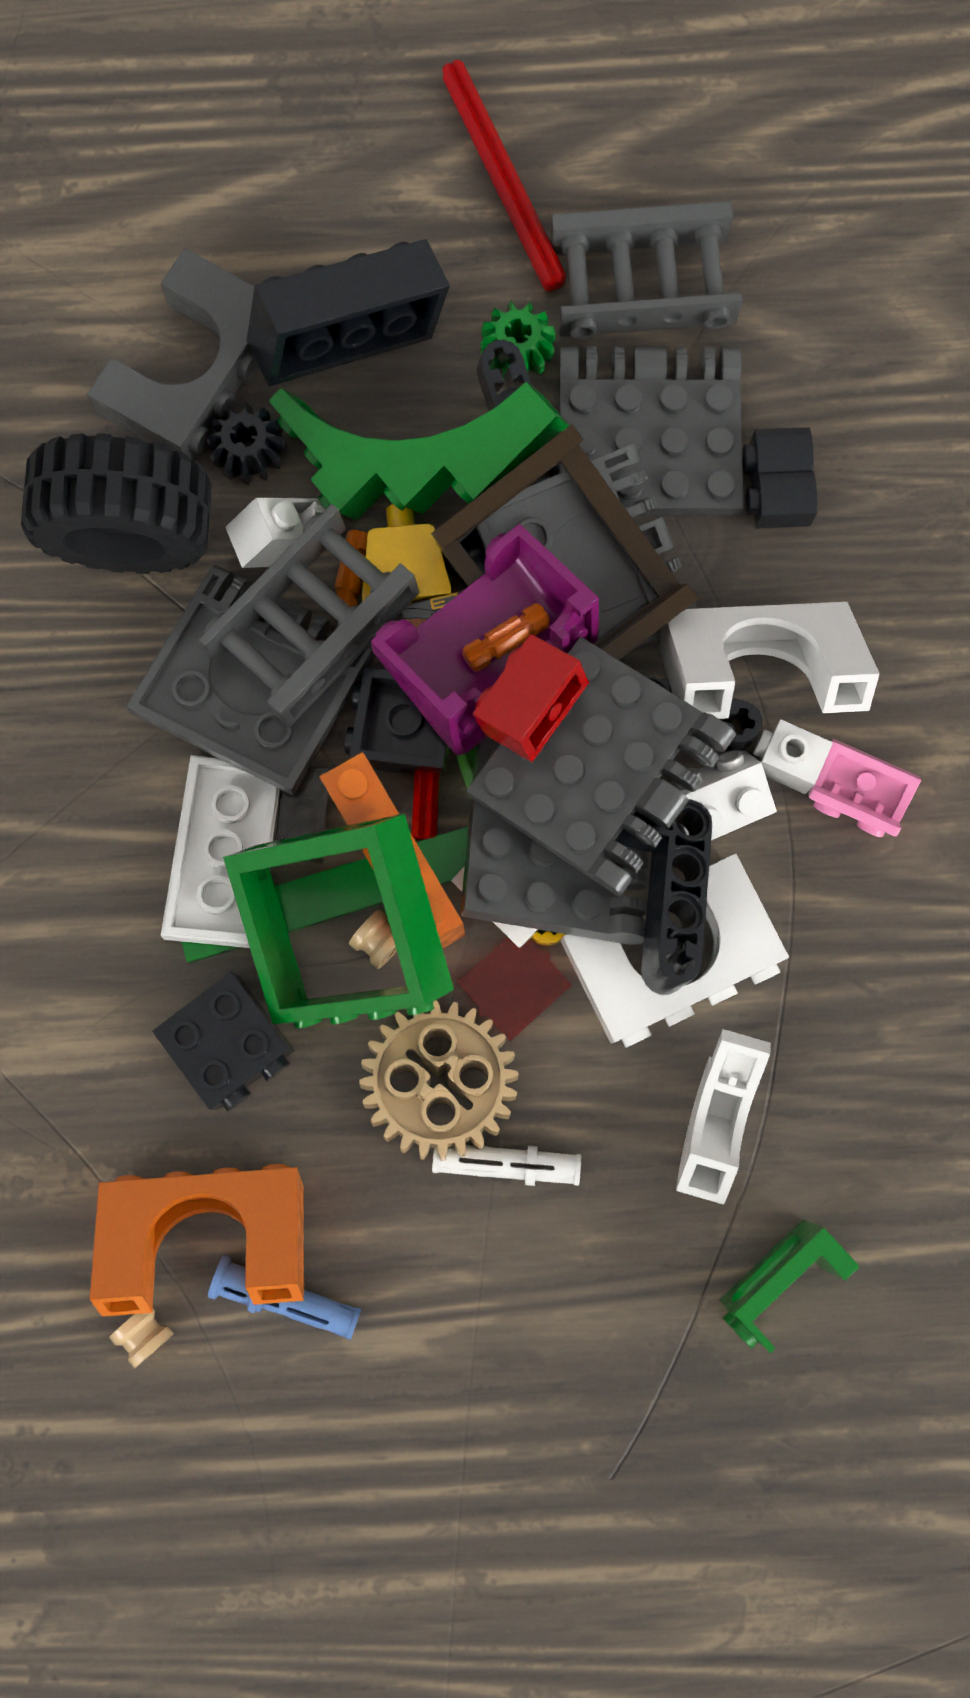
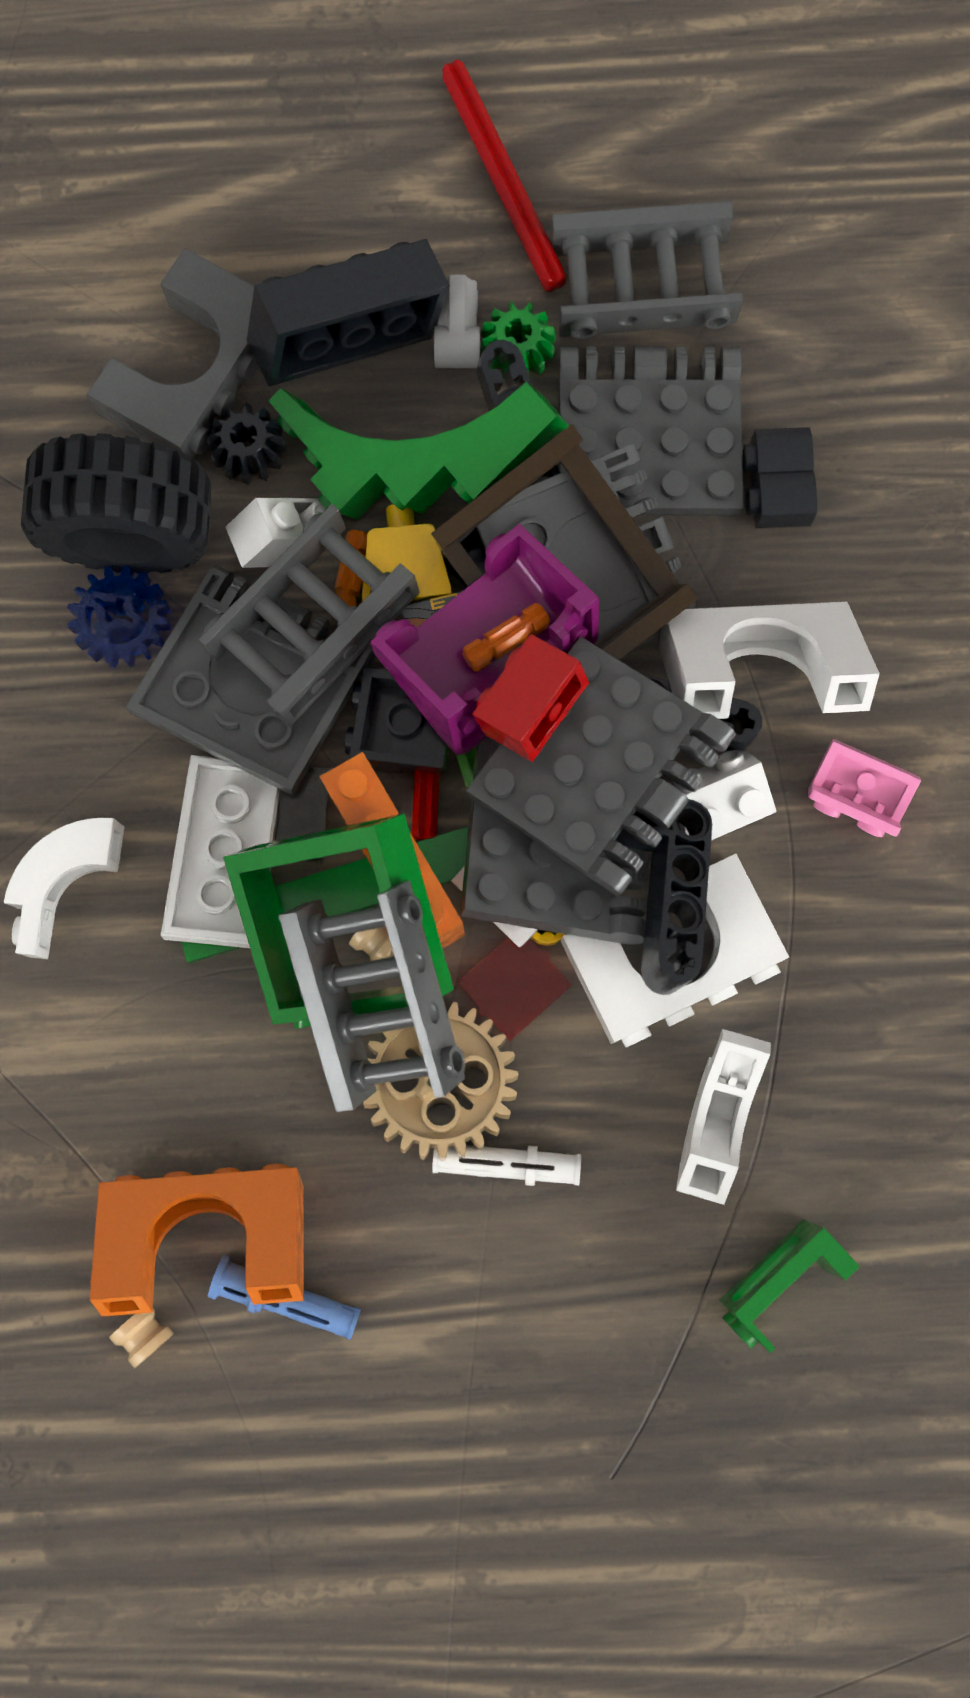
black brick [152,971,295,1112] -> none
white brick [752,719,833,794] -> none
none -> white arch [4,818,125,959]
none -> clear blue gear [67,565,172,668]
none -> dark grey fence [278,880,465,1112]
none -> light grey piece [434,275,480,368]

